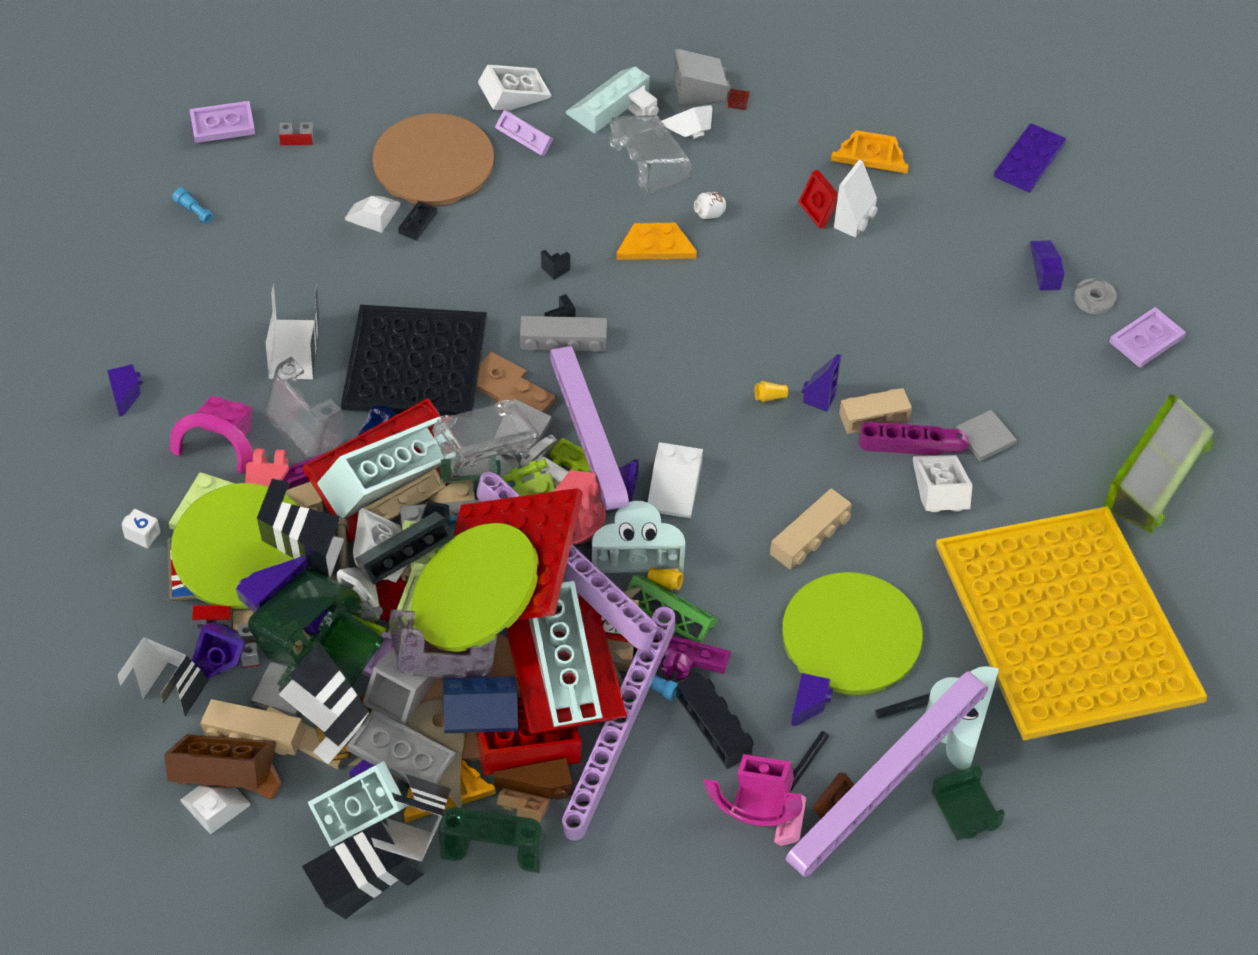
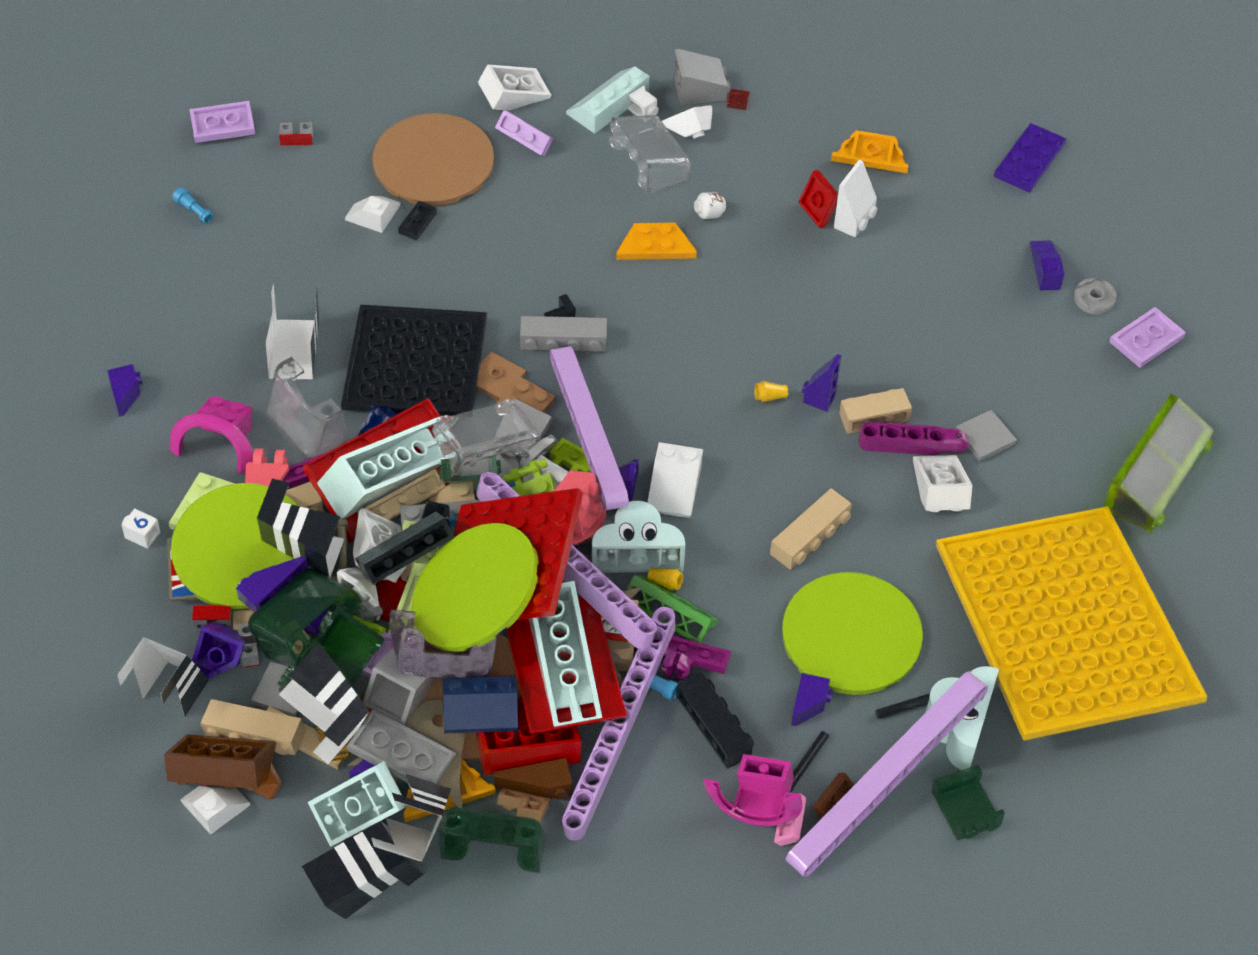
black panel [541,250,570,280] -> none

